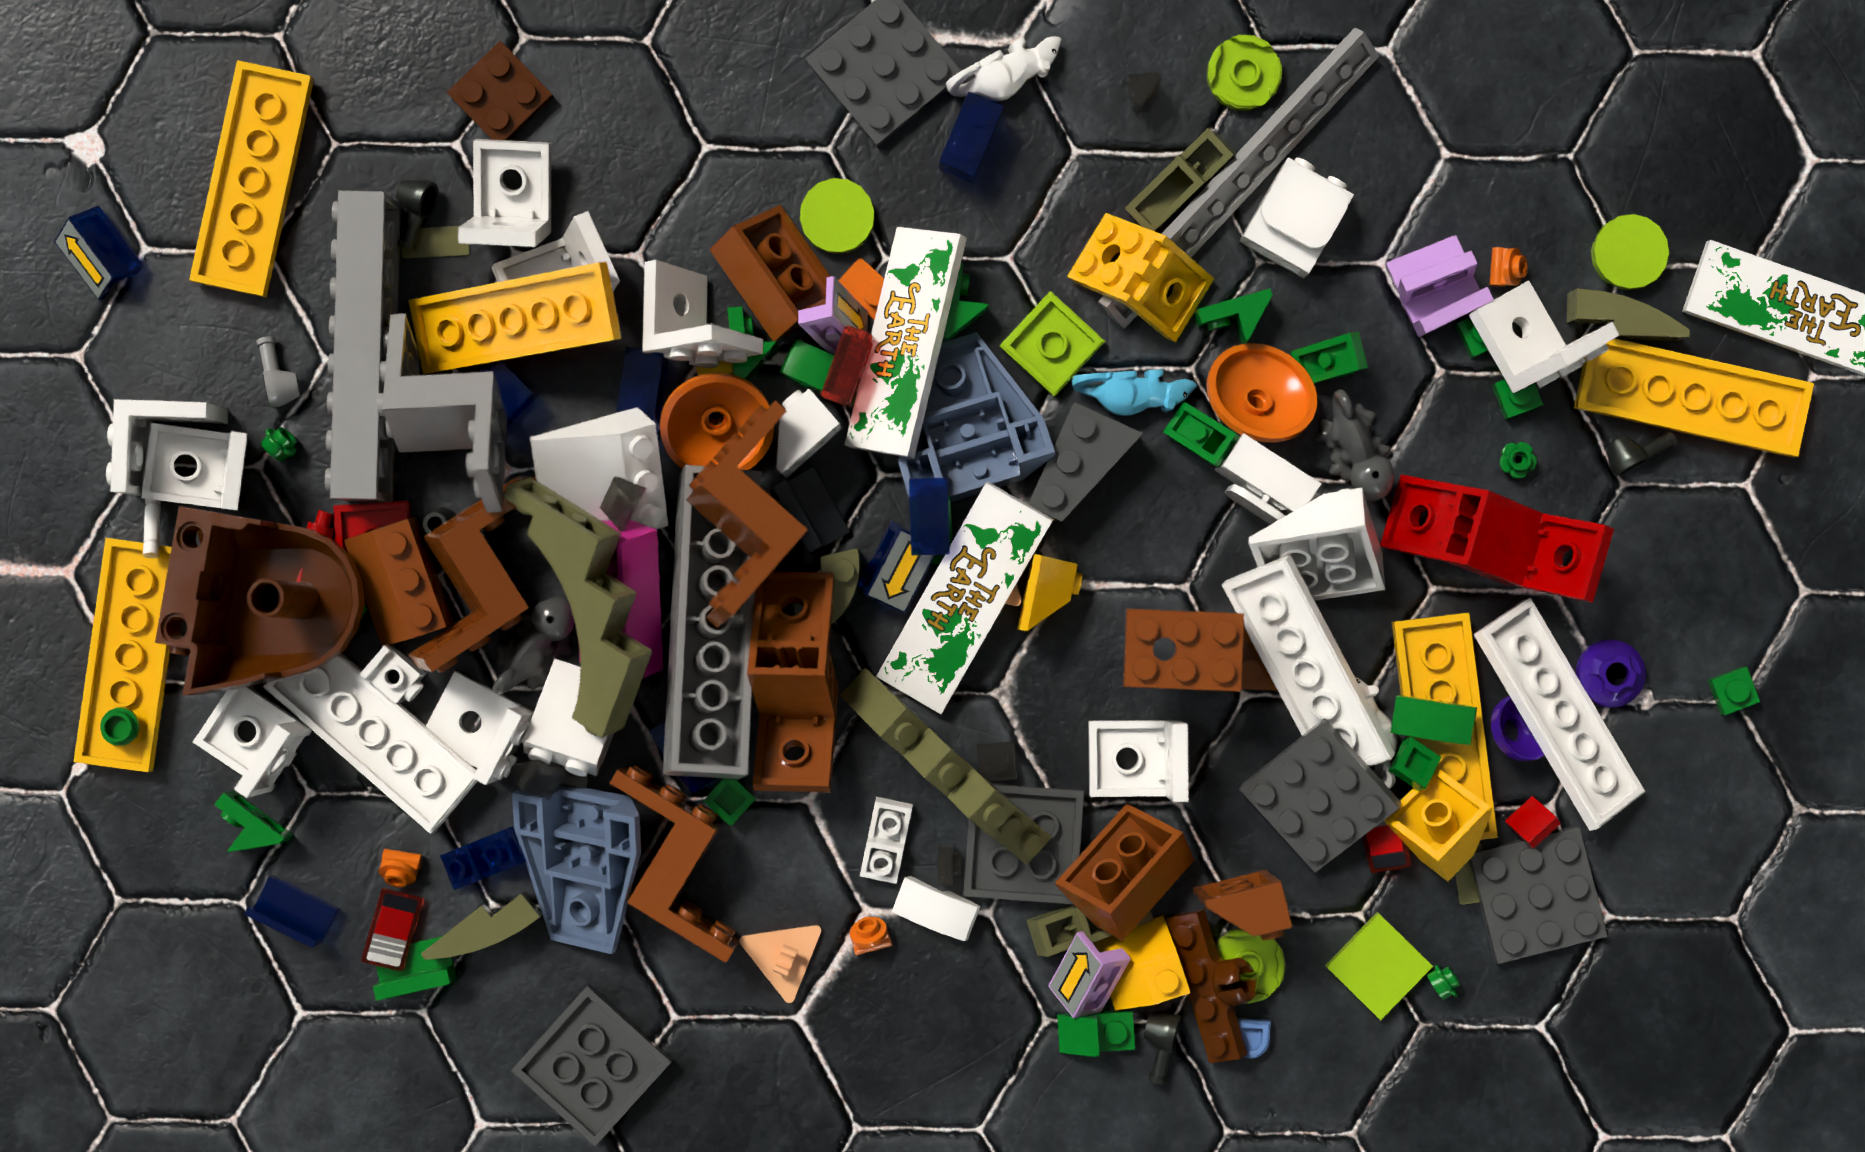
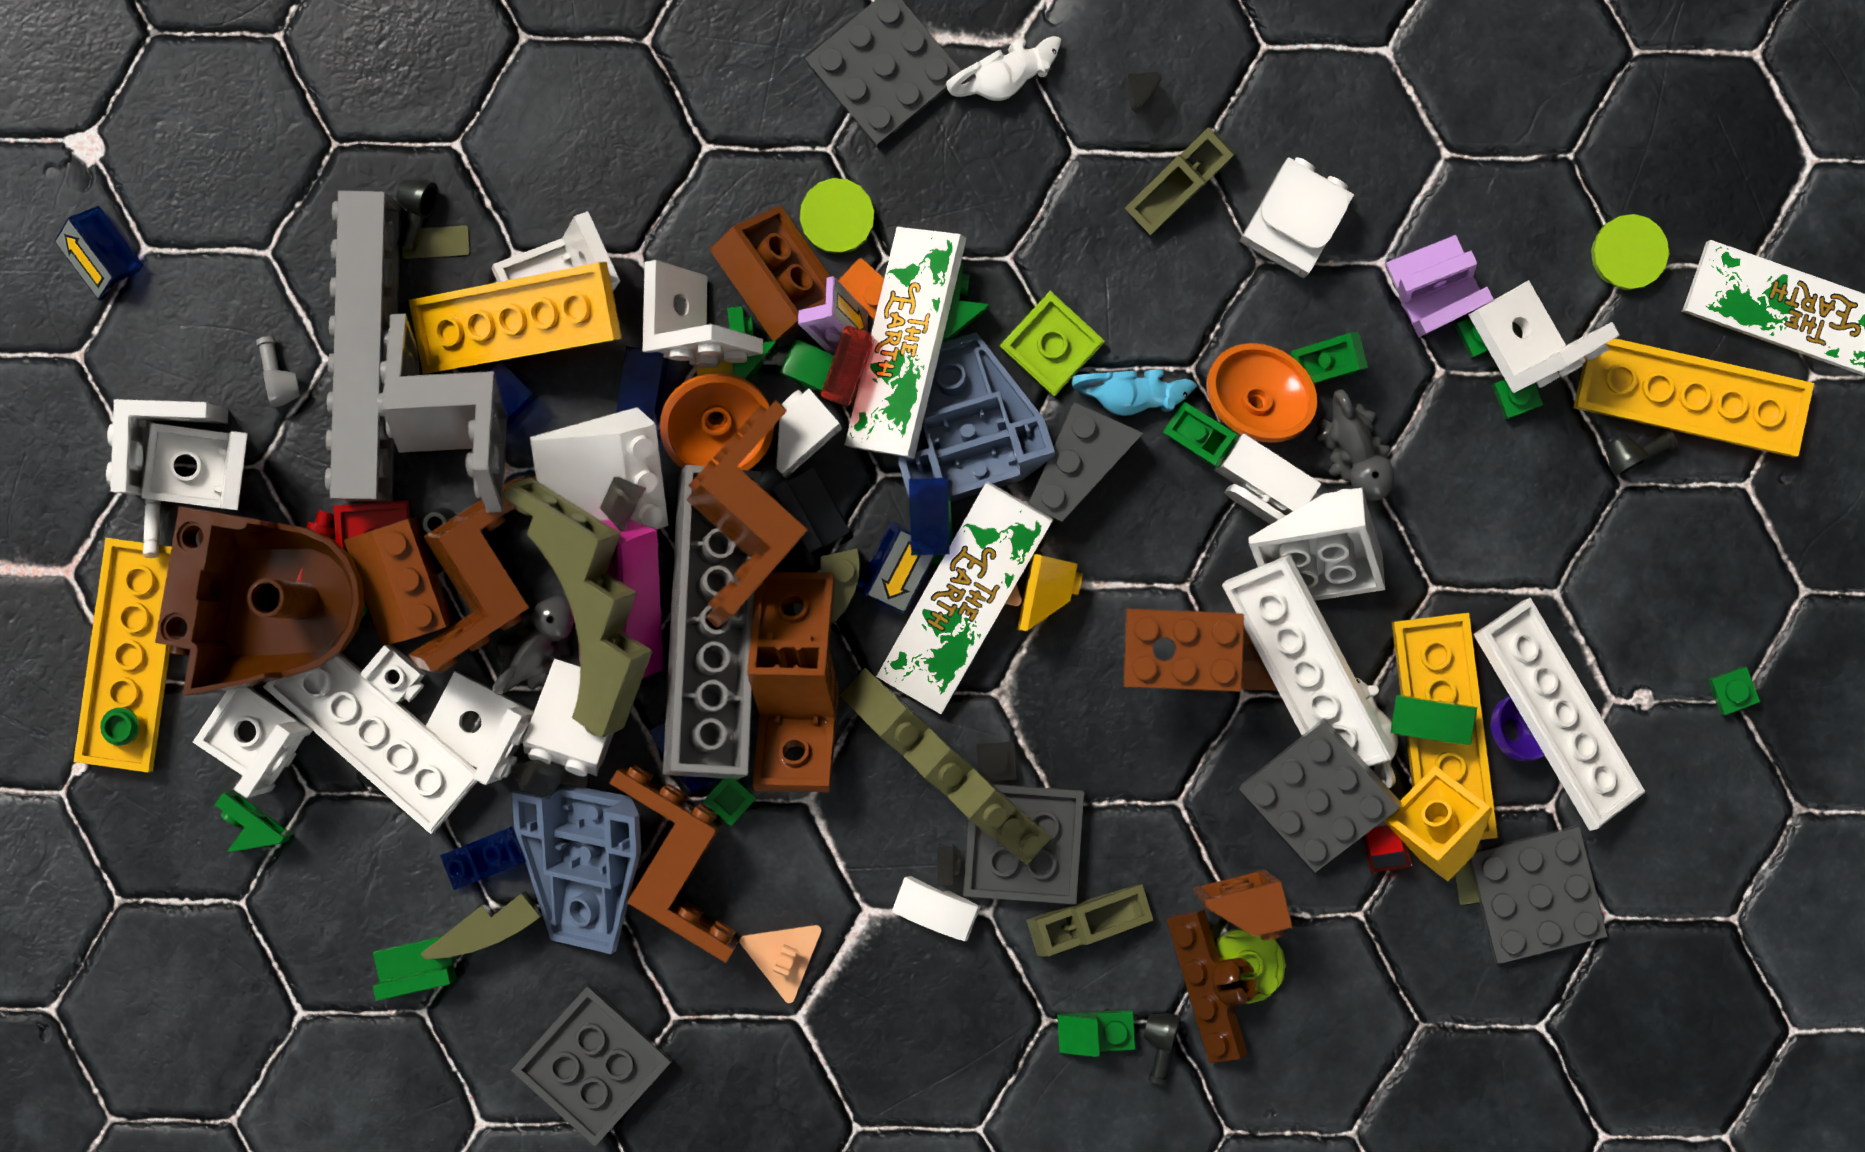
yellow plate [189,60,314,298] -> none
clear blue panel [244,875,340,948] -> none
green plate [261,427,297,462] -> none
slope [361,888,424,972] -> none
orange plate [378,848,423,887] -> none
reddish brown plate [446,41,554,141] -> none
white bracket [458,139,551,247] -> none
orange plate [850,917,892,956] -> none
white slope [860,797,913,884] -> none
clear blue brick [939,91,1003,183] -> none
panel [1048,931,1131,1018] -> none
dark orange slope [1055,804,1194,941] -> none
yellow bracket [1067,213,1214,342] -> none
white bracket [1088,720,1189,802] -> none
yellow slope [1093,915,1190,1011] -> none
light grey plate [1098,28,1379,329] -> none
green slope [1194,288,1272,345] -> none
lime tile [1207,35,1282,111] -> none
medium blue tile [1237,1017,1271,1058] -> none
lime tile [1325,912,1433,1020] -> none
red bracket [1380,475,1614,603] -> none
green plate [1388,737,1441,791] -> none
green plate [1427,965,1461,1001] -> none
orange plate [1489,247,1528,287] -> none
green plate [1499,442,1537,479] -> none
red tile [1505,796,1561,849] -> none
olive slope [1567,288,1690,341] -> none
dark purple piece [1575,639,1646,708] -> none

